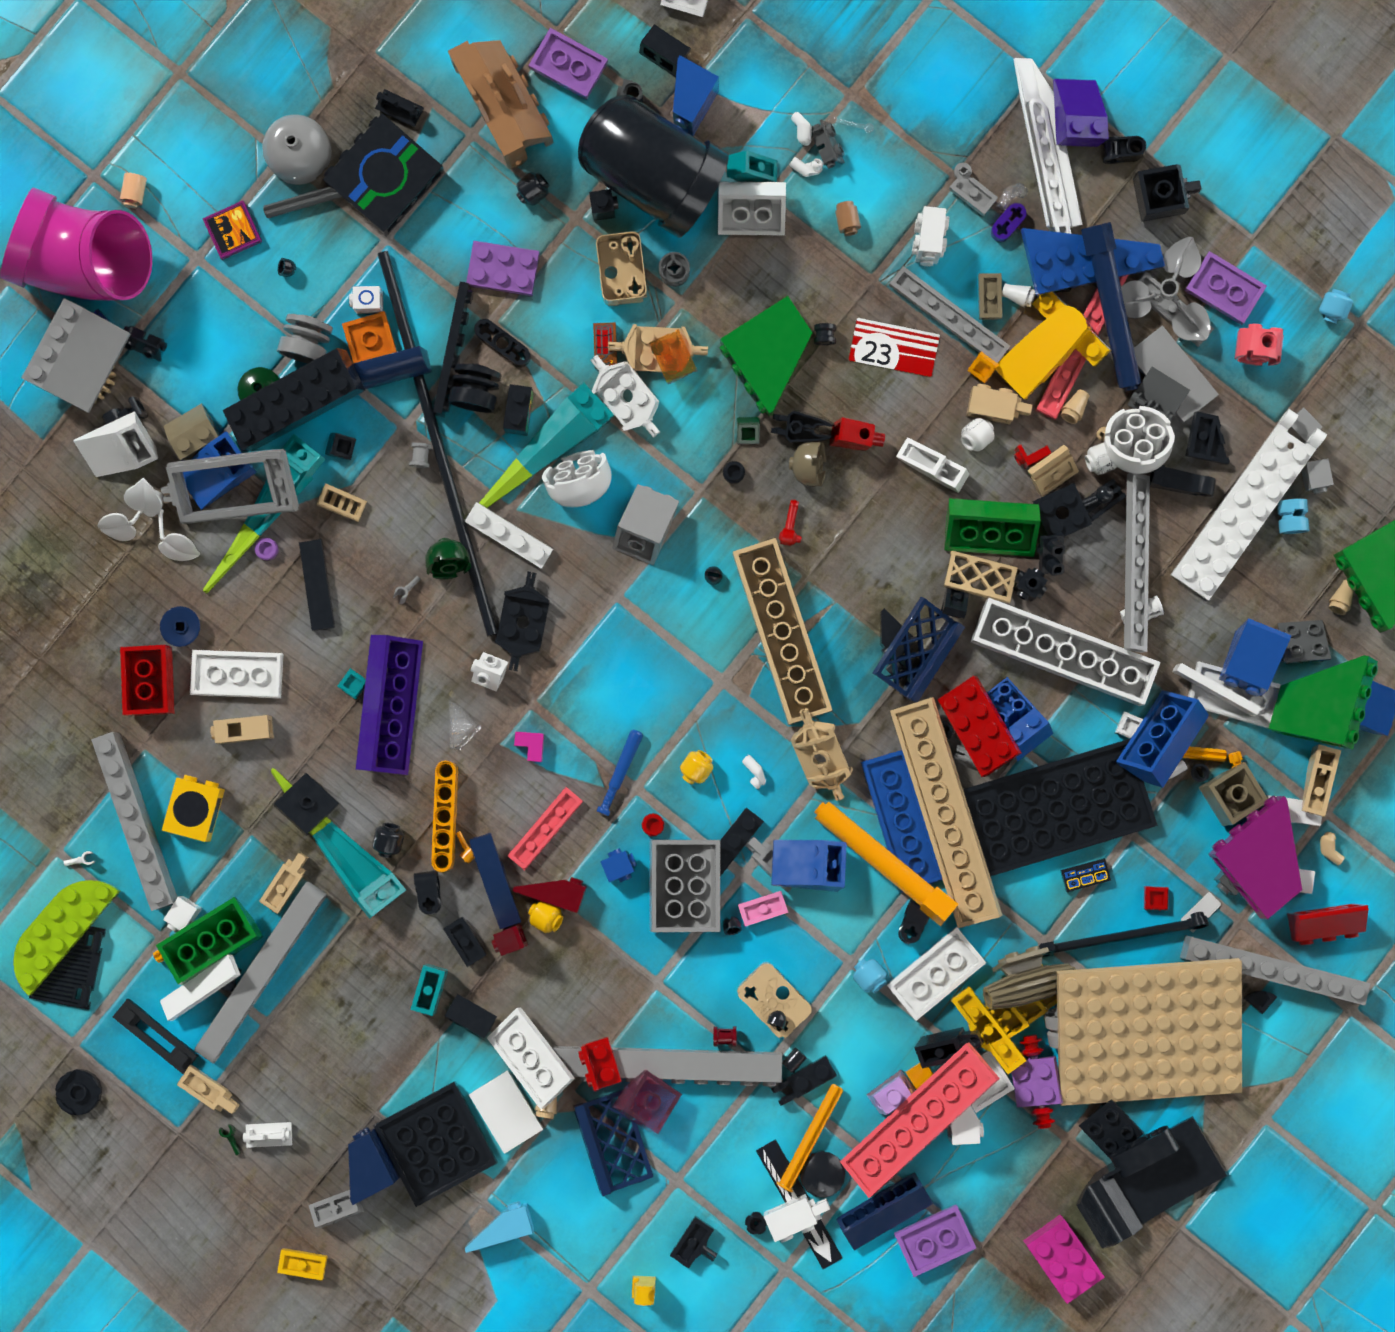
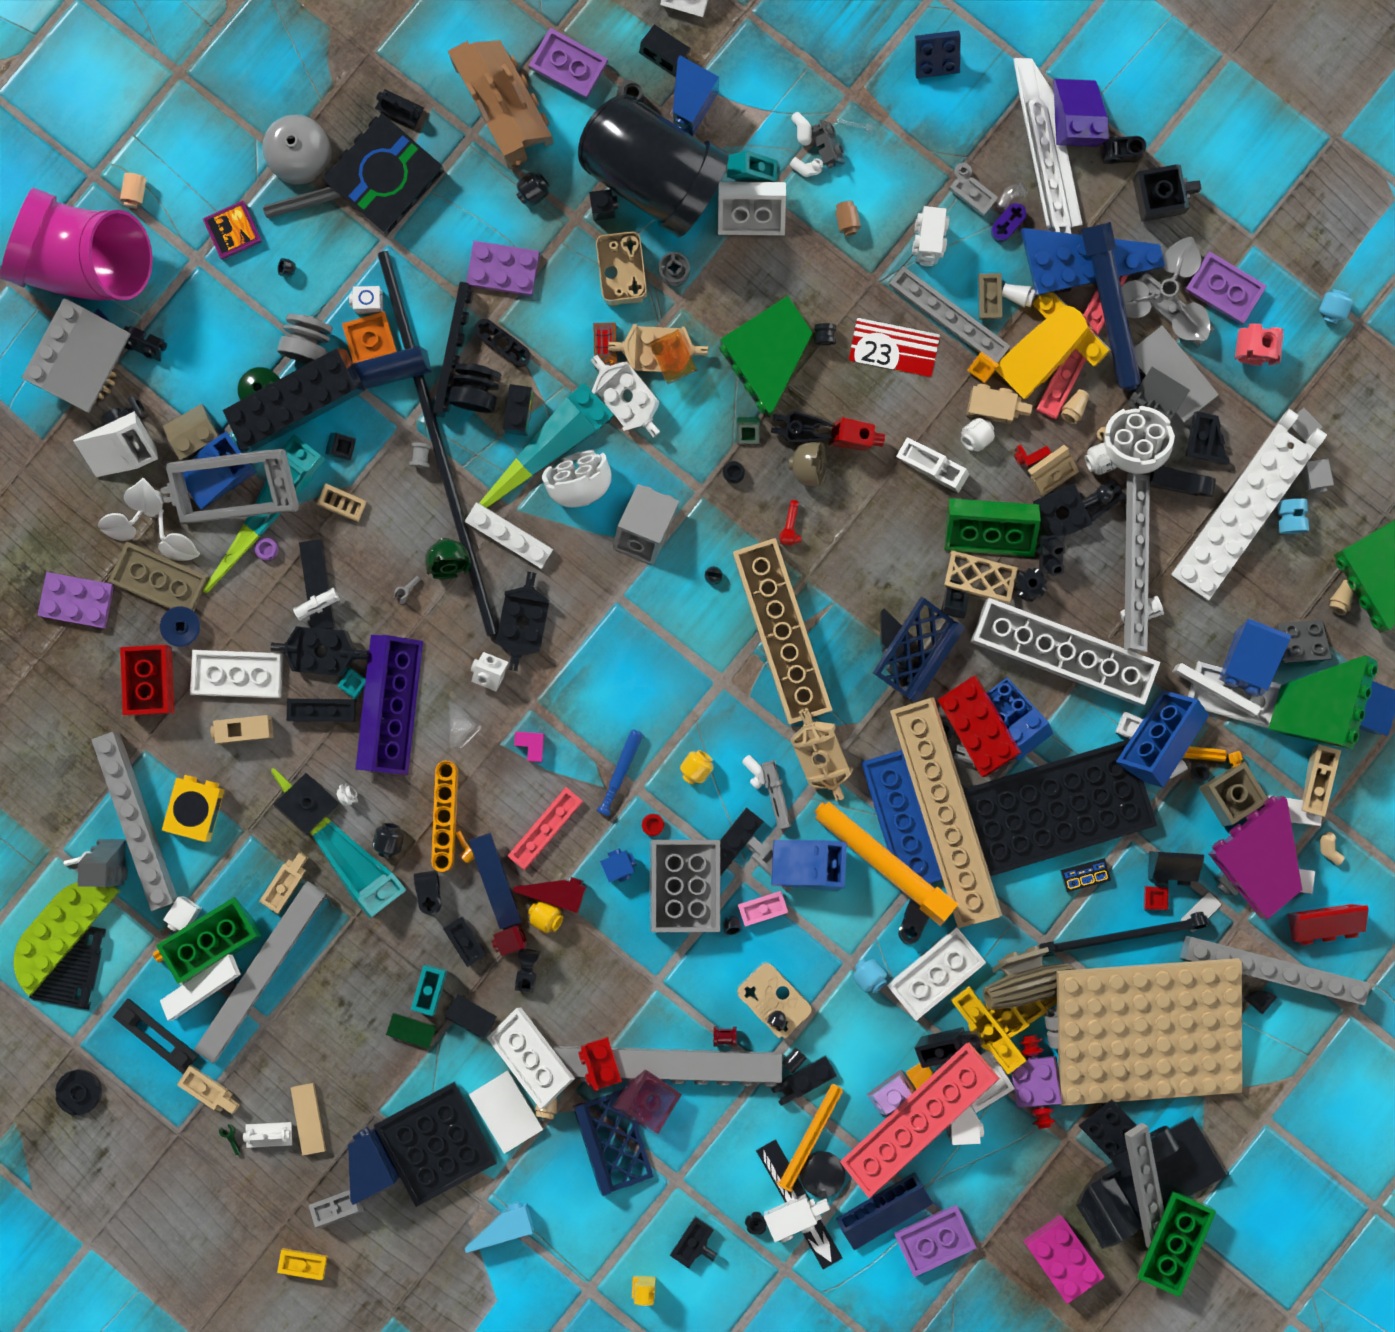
none -> medium lavender plate [37,572,114,629]
none -> dark grey wedge [78,839,128,887]
none -> dark tan tile [108,541,210,611]
none -> black plate [270,626,369,676]
none -> black plate [286,698,356,722]
none -> tan tile [291,1082,326,1156]
none -> white pin [293,588,340,621]
none -> white plate [337,783,358,806]
none -> dark green tile [386,1013,437,1049]
none -> black leg [515,948,541,993]
none -> light grey pin [761,760,792,829]
none -> dark blue plate [915,30,961,78]
none -> light grey plate [1124,1123,1164,1248]
none -> green slope [1136,1192,1216,1297]
none -> black slope [1148,851,1204,886]

